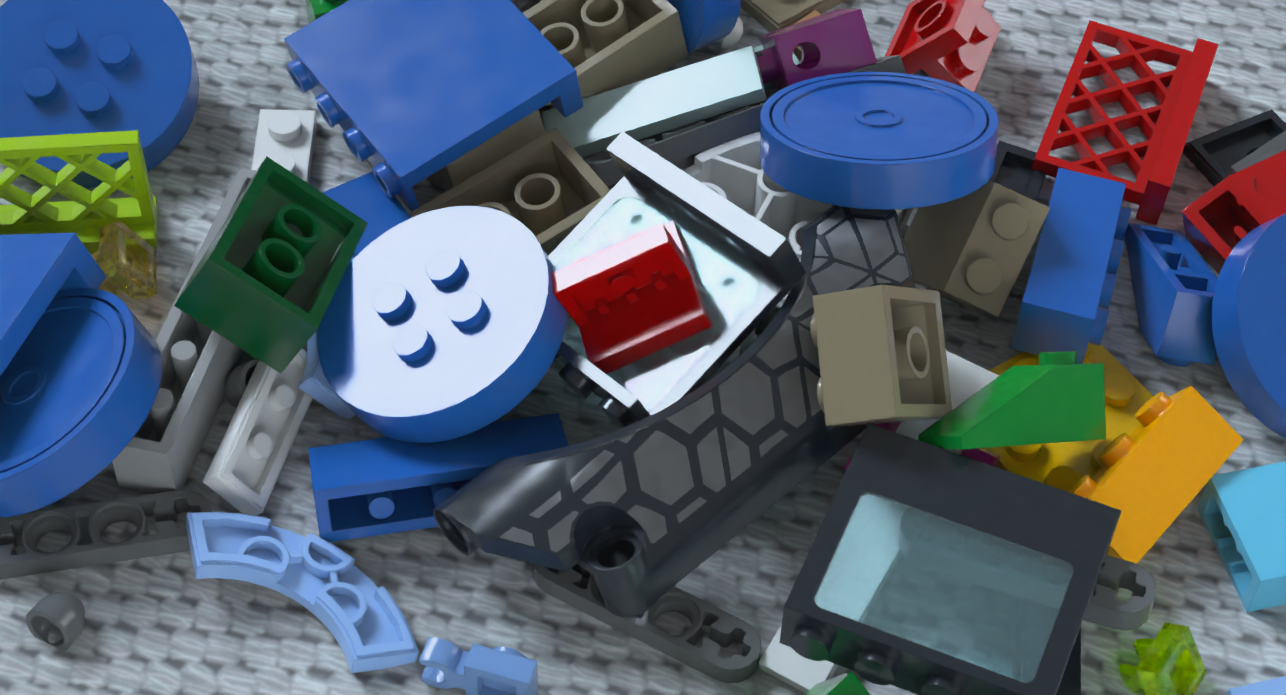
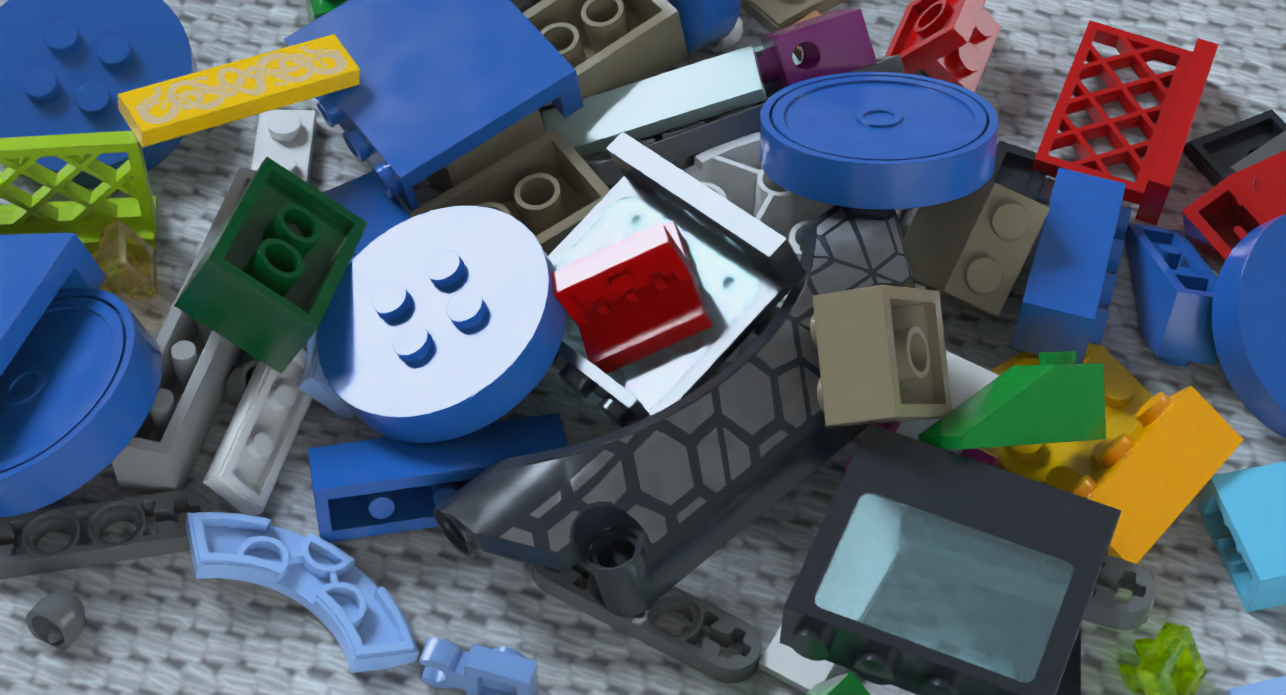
none -> yellow tile [118,34,361,148]

